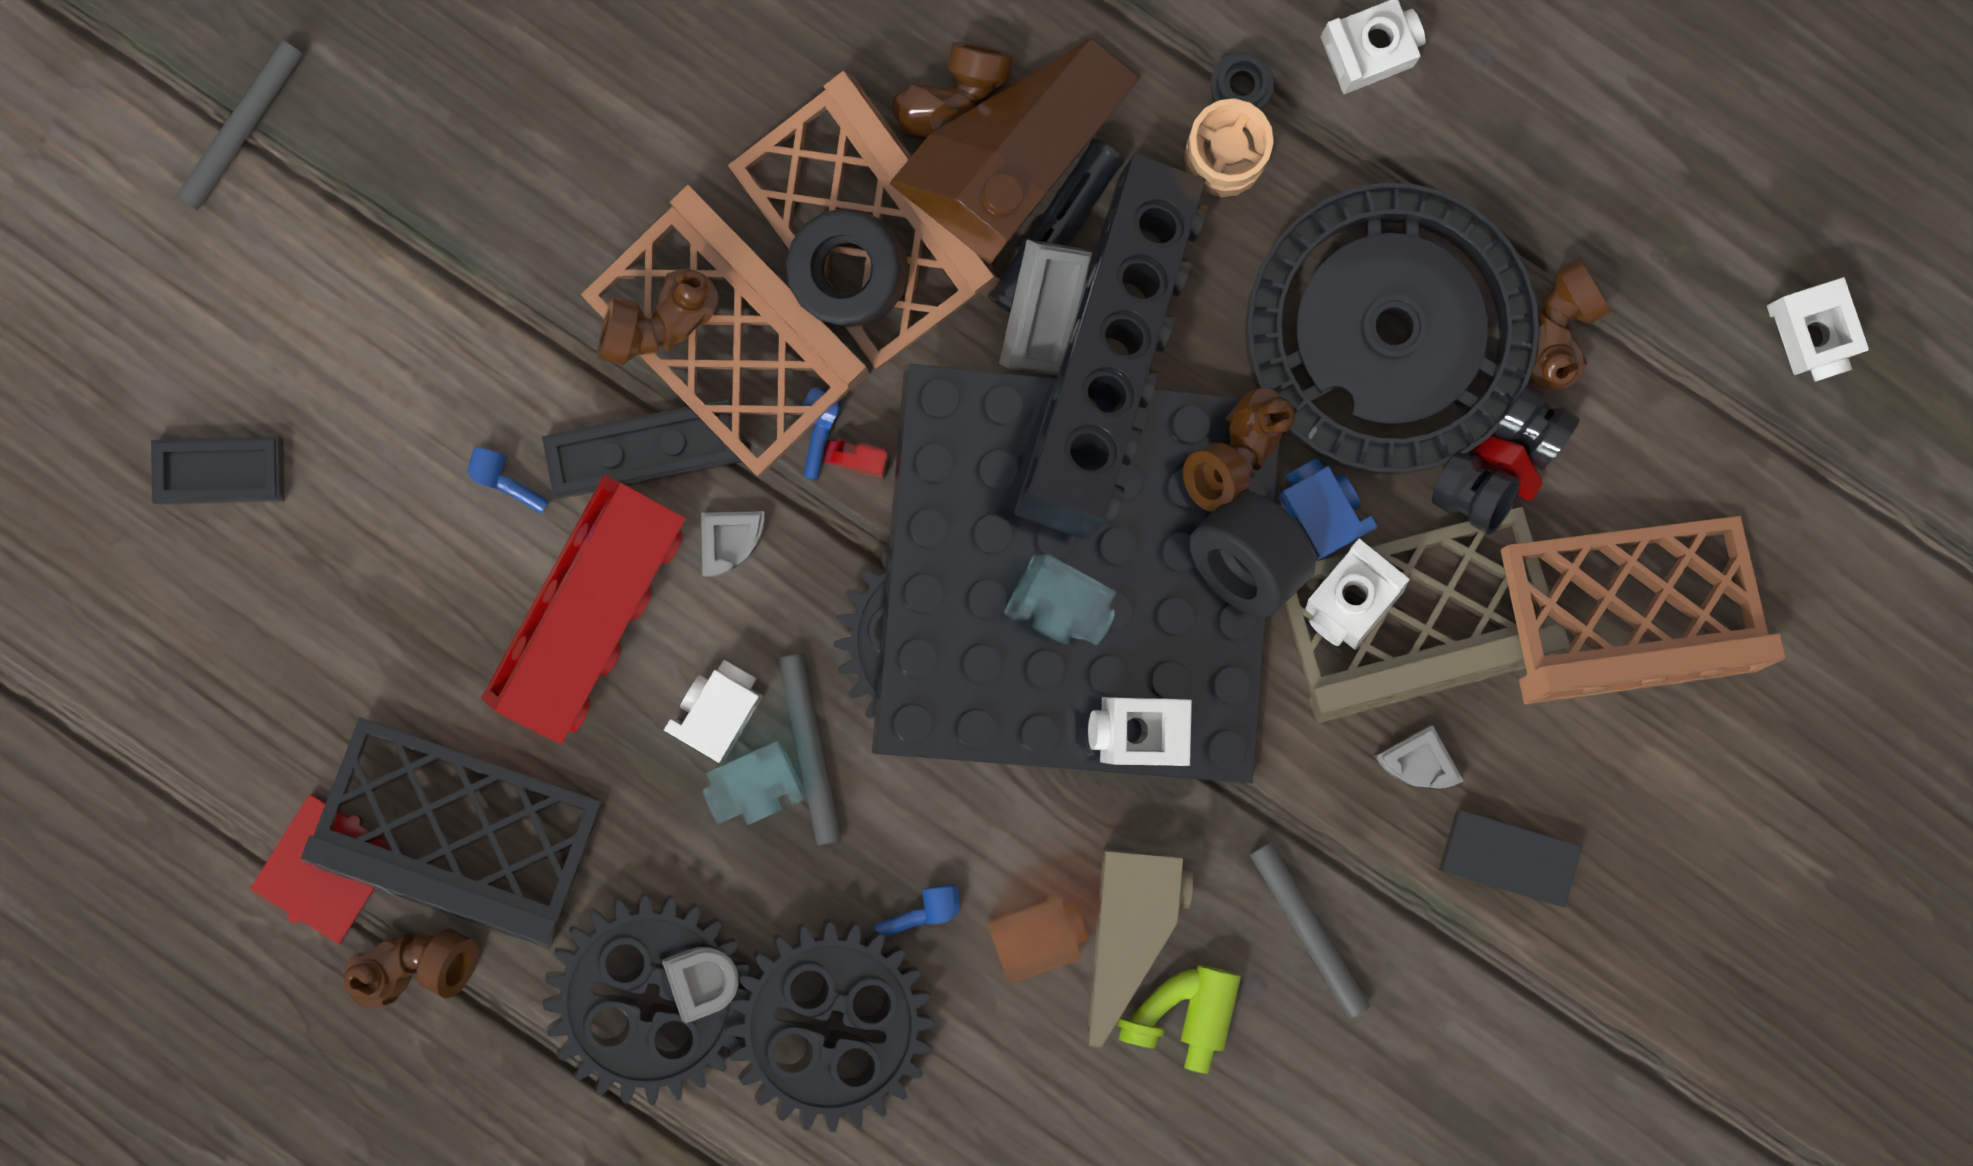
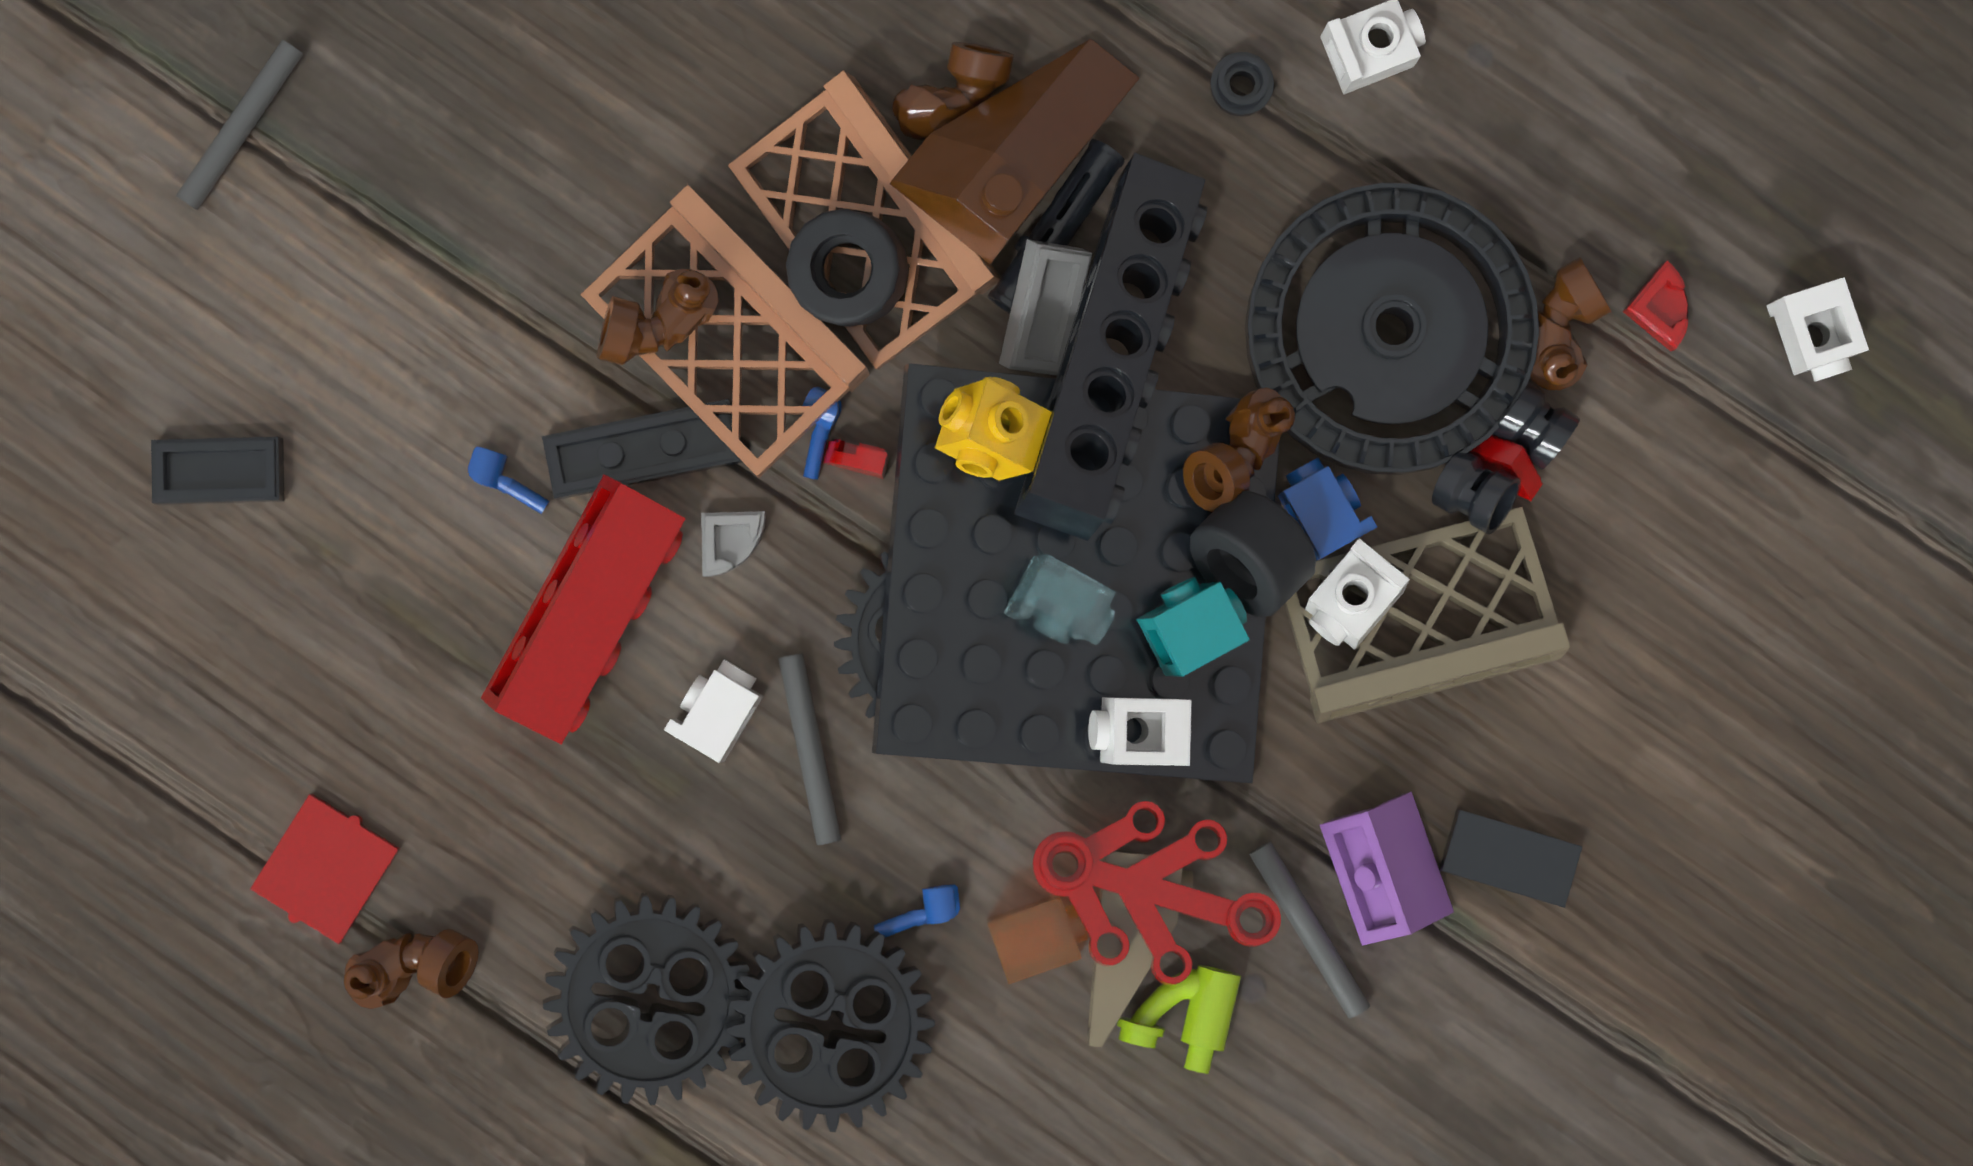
black fence [300,717,602,949] -> none
light grey tile [662,947,738,1023] -> none
clear light blue brick [703,740,807,825] -> none
light nougat wheel [1184,98,1274,197] -> none
light grey tile [1374,725,1463,789] -> none
nougat fence [1500,516,1786,705] -> none
none -> yellow brick [935,377,1052,481]
none -> red plant [1032,801,1281,985]
none -> teal brick [1136,577,1250,677]
none -> medium lavender panel [1320,792,1454,946]
none -> red tile [1622,261,1688,352]

